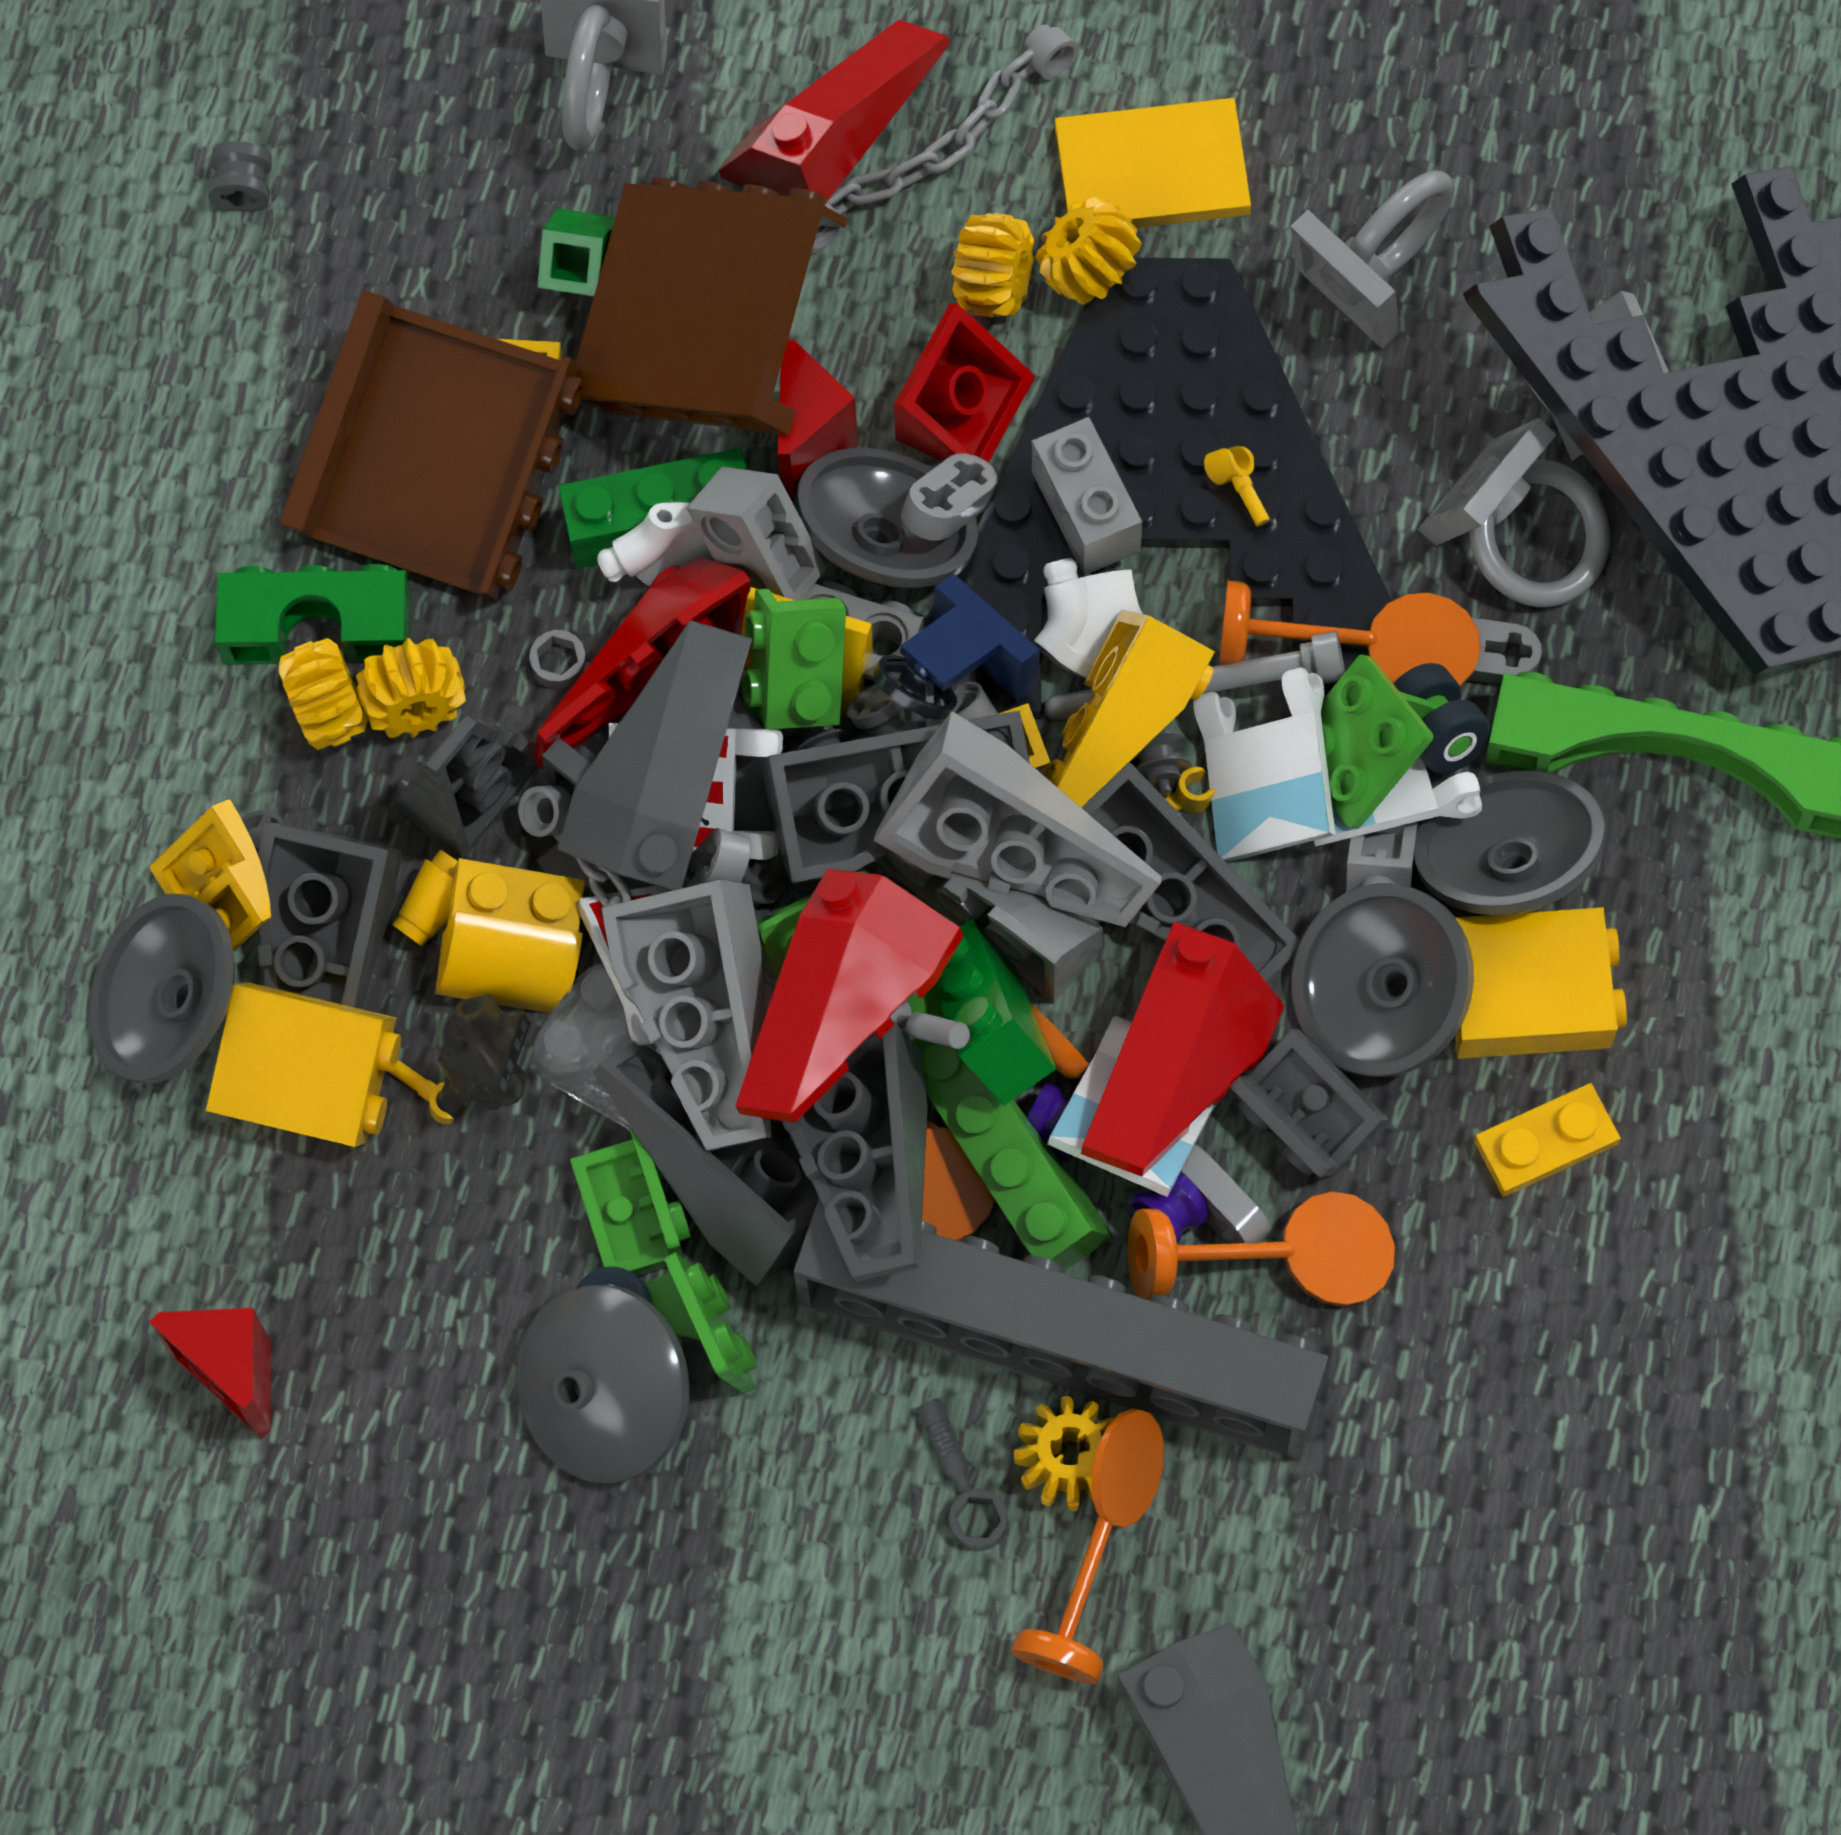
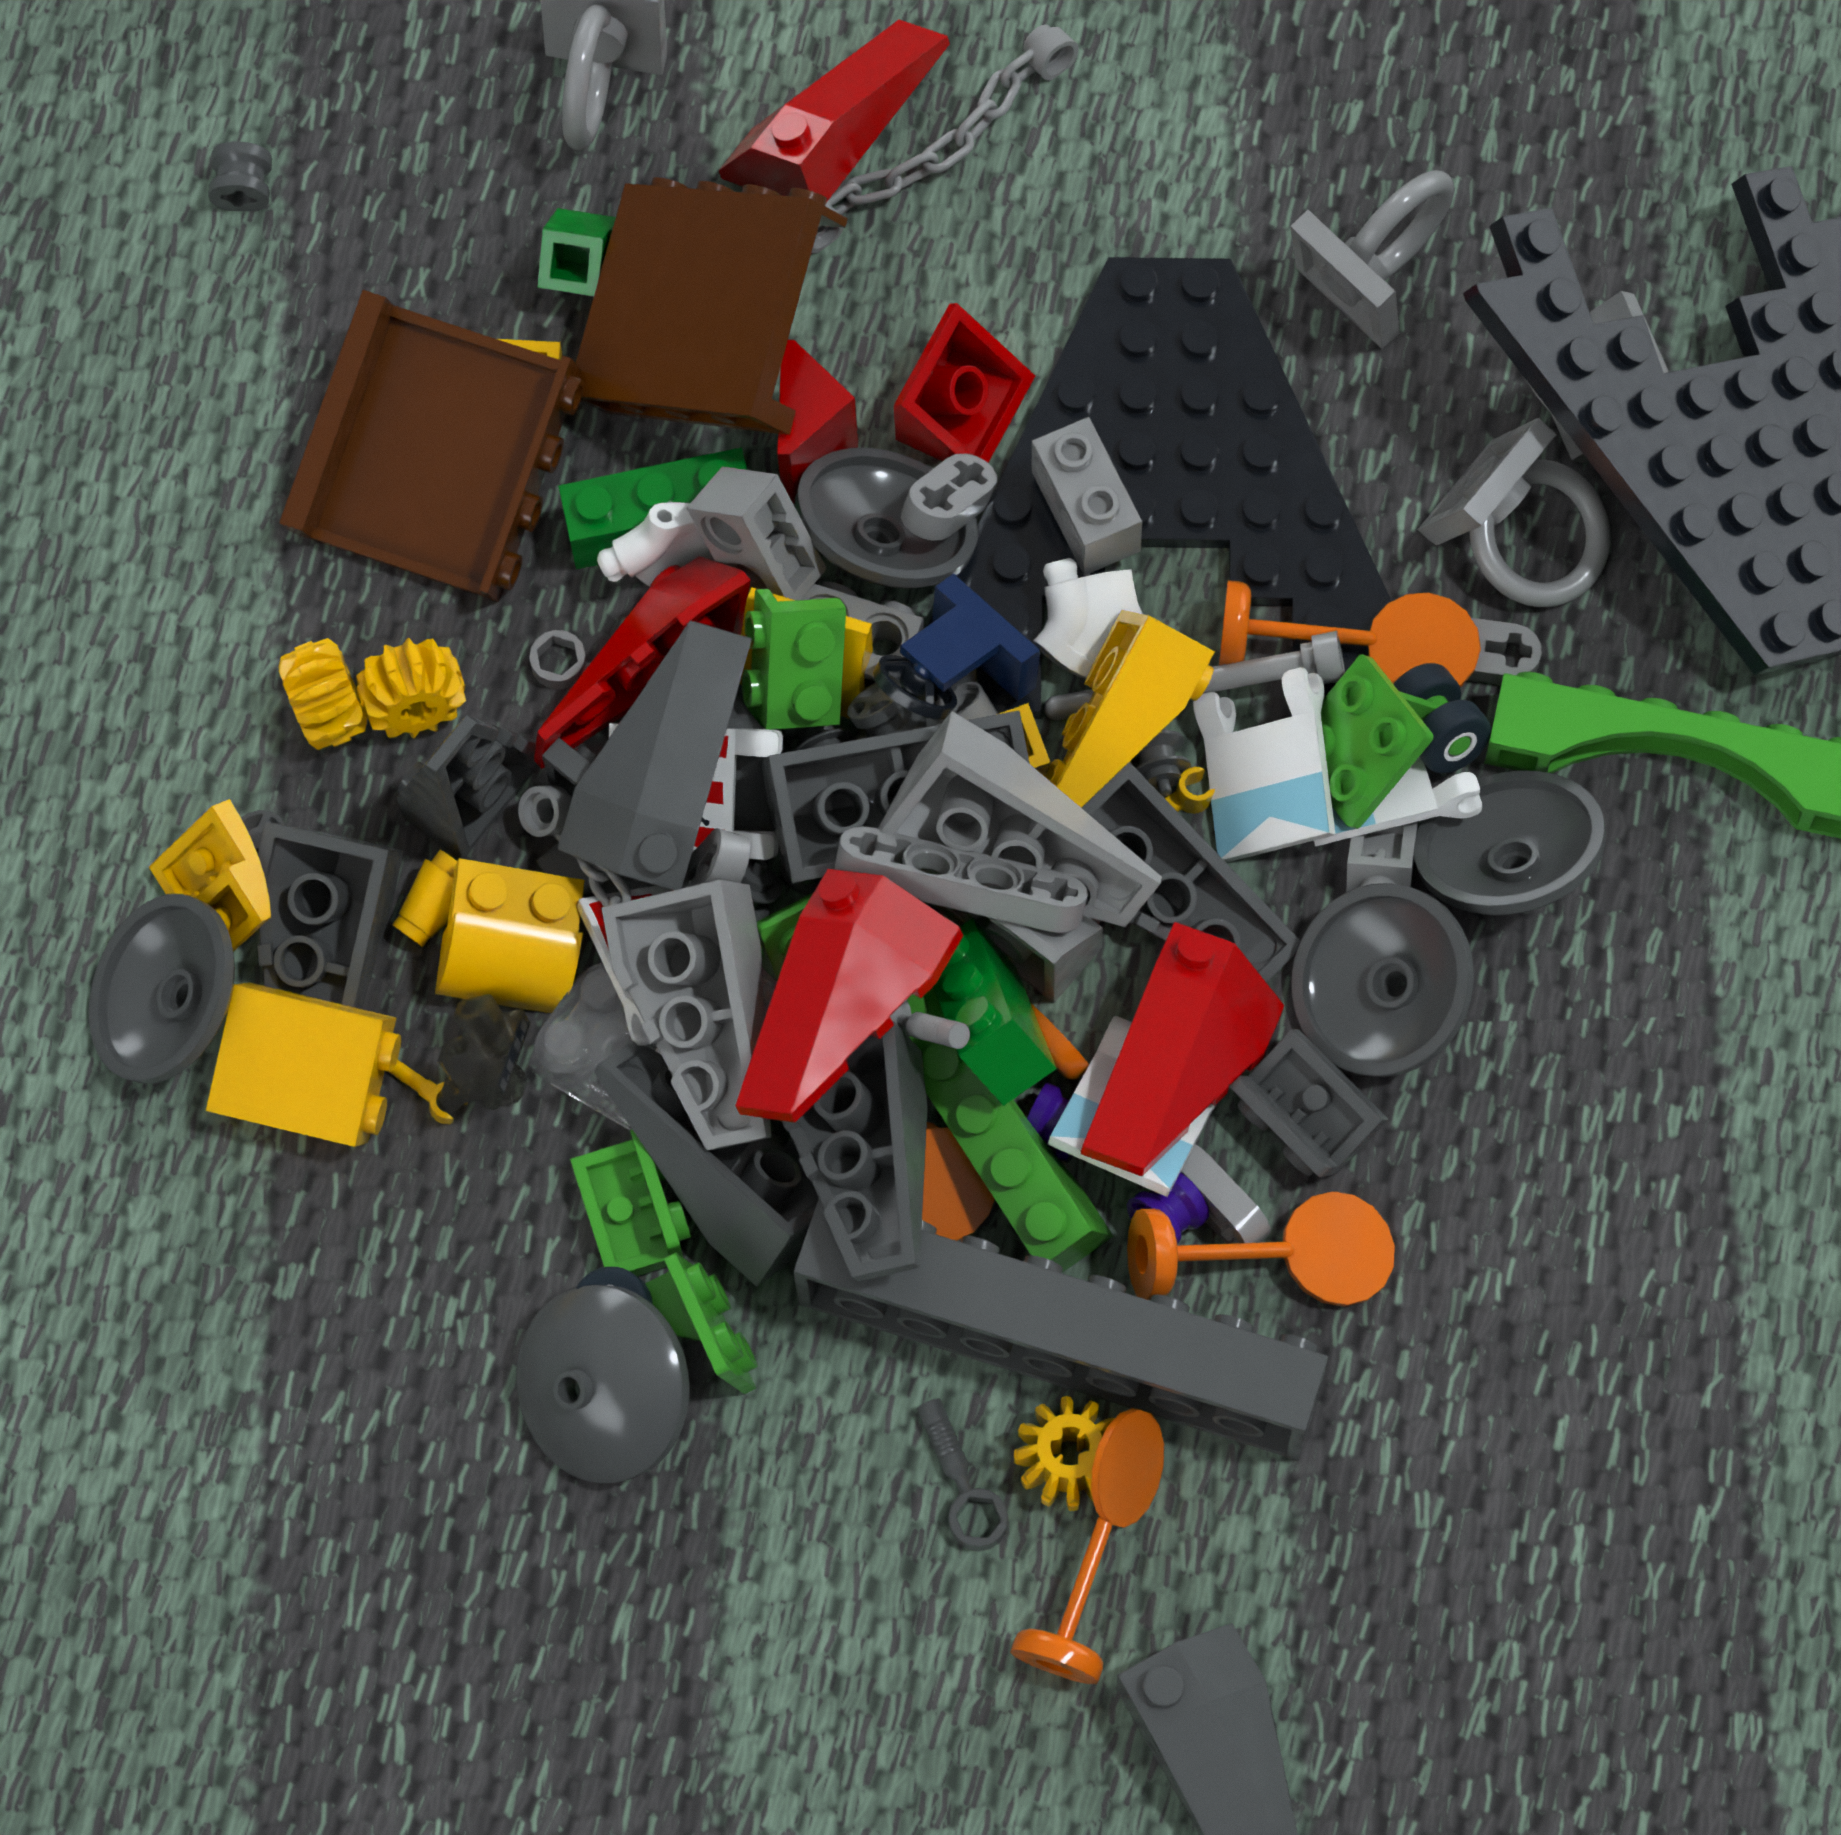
red slope [150,1308,271,1439] -> none
green arch [215,564,412,665] -> none
yellow gear [951,213,1036,318] -> none
yellow gear [1035,196,1142,305] -> none
yellow tile [1055,98,1251,228] -> none
yellow hand [1204,446,1270,527] -> none
yellow brick [1455,907,1627,1059] -> none
yellow plate [1474,1083,1621,1197] -> none
none -> light grey beam [835,826,1088,933]

